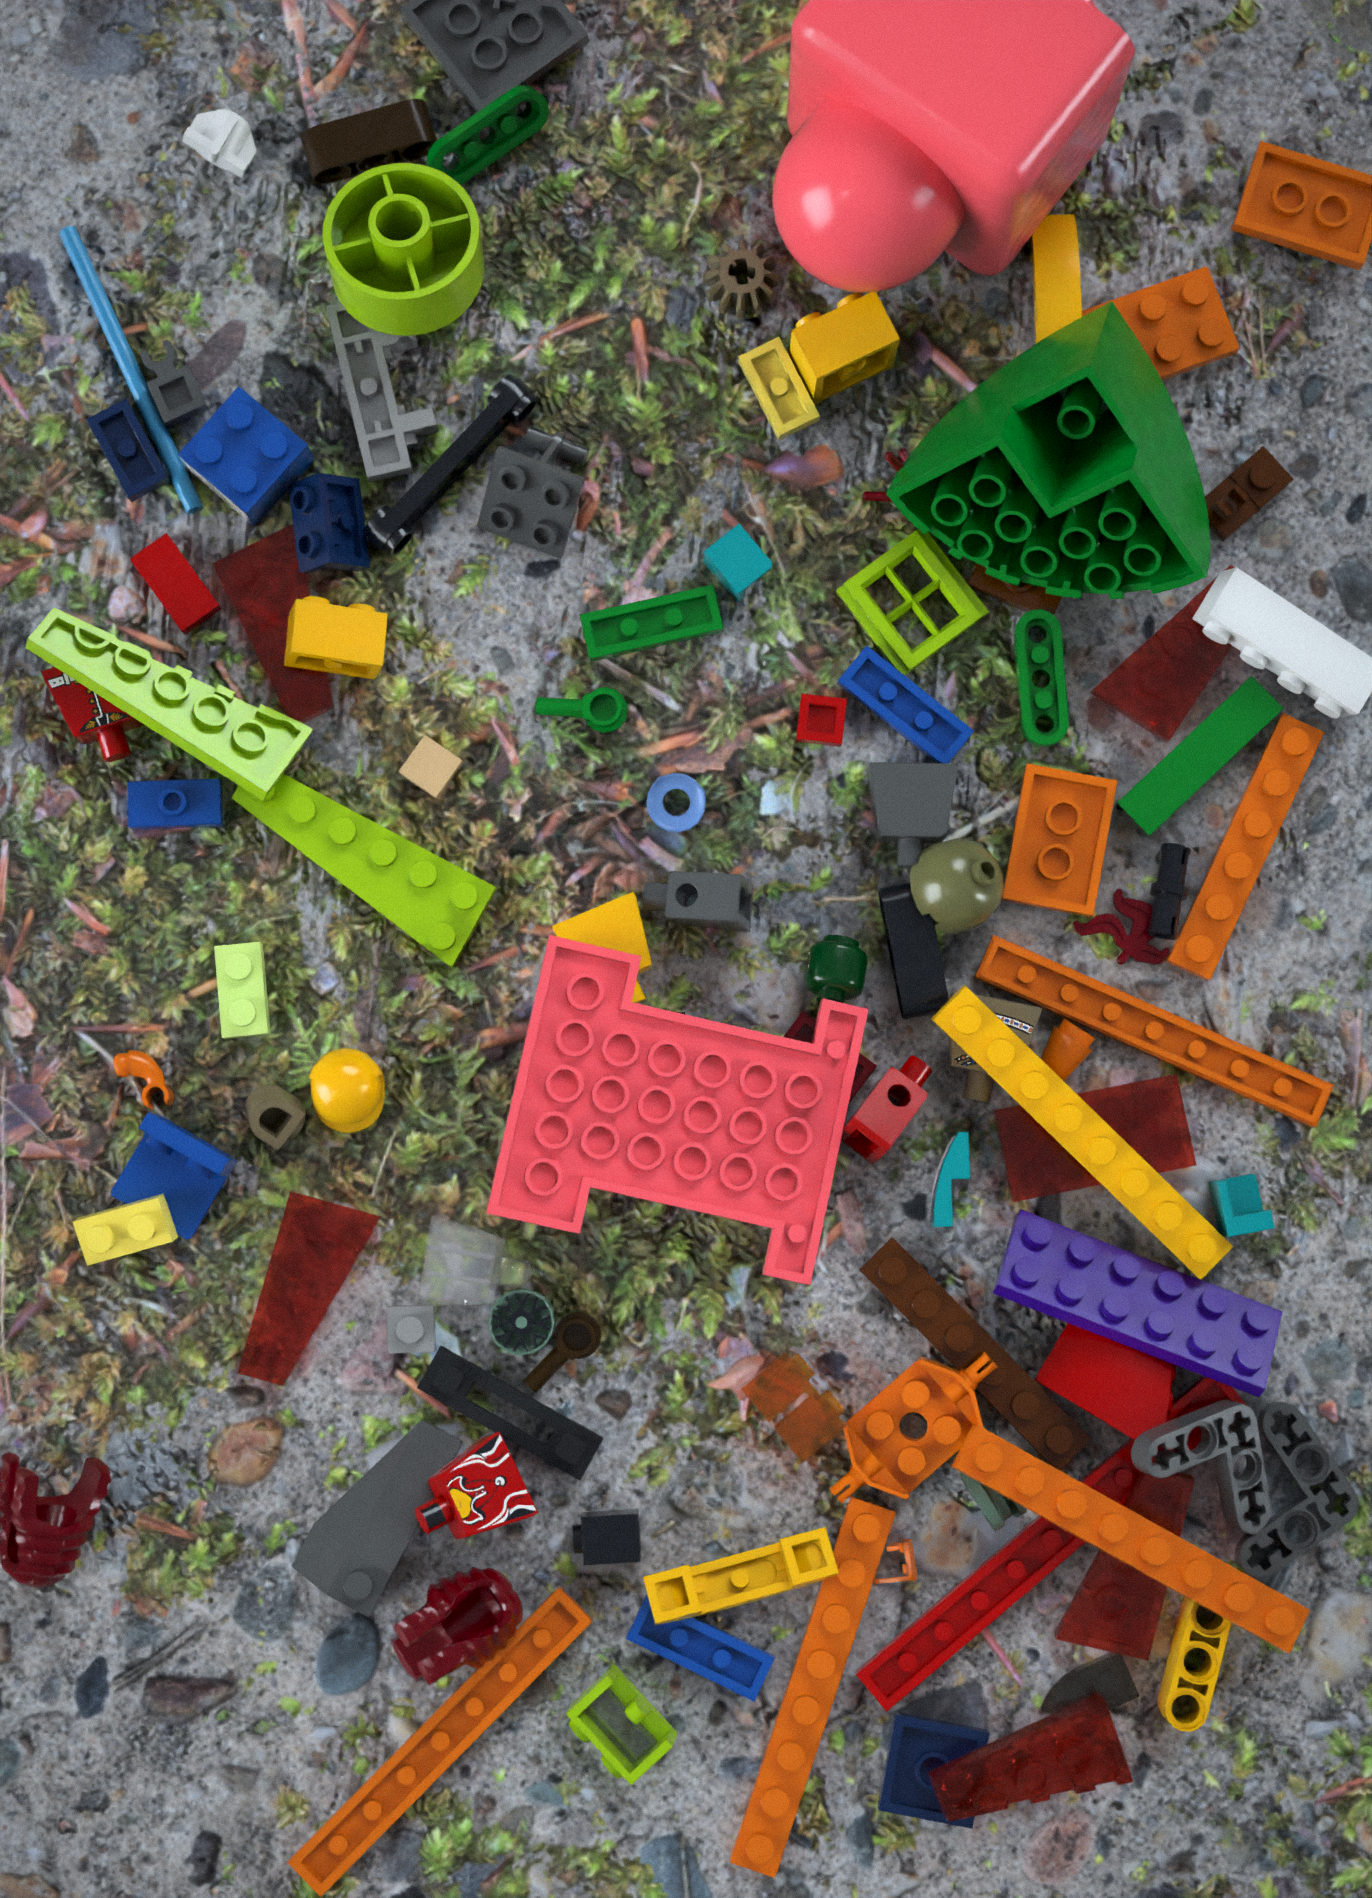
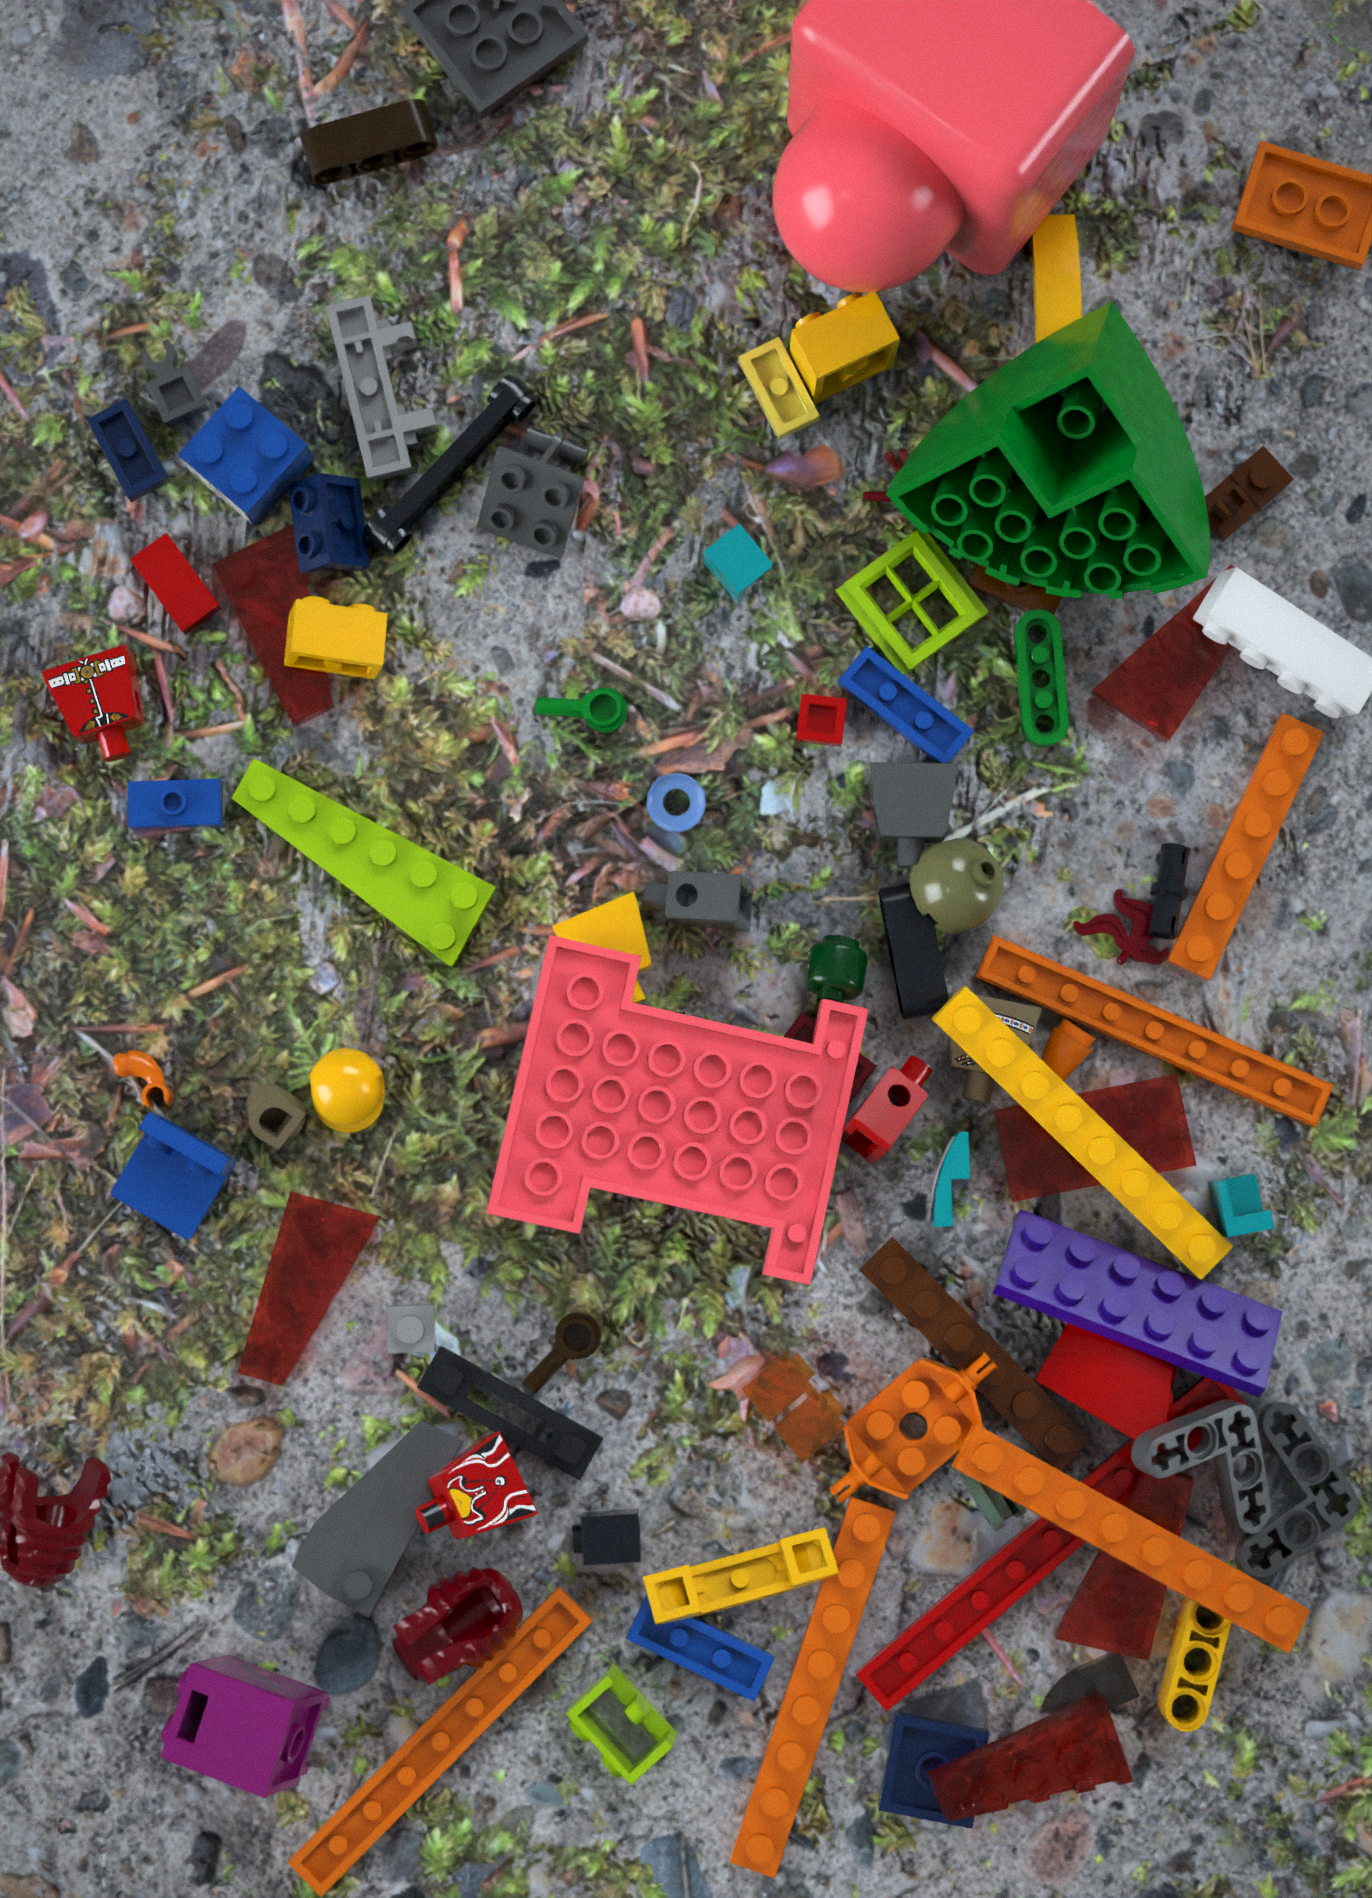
lime wing [25,607,313,801] -> none
dark azure piece [59,226,203,515] -> none
light yellow plate [72,1193,178,1266] -> none
white piece [182,108,257,178] -> none
yellowish green plate [214,942,271,1039] -> none
lime piece [322,163,484,336] -> none
tan tile [398,735,463,800] -> none
clear torso [417,1215,531,1306] -> none
green plate [427,85,549,185] -> none
sand green wheel [488,1288,556,1356] -> none
green plate [579,585,724,662] -> none
dark tan gear [703,238,780,320] -> none
orange piece [874,1538,917,1584] -> none
orange plate [1001,763,1118,917] -> none
orange plate [1082,266,1240,381] -> none
green slope [1117,675,1284,836] -> none
none -> magenta container [160,1655,330,1798]

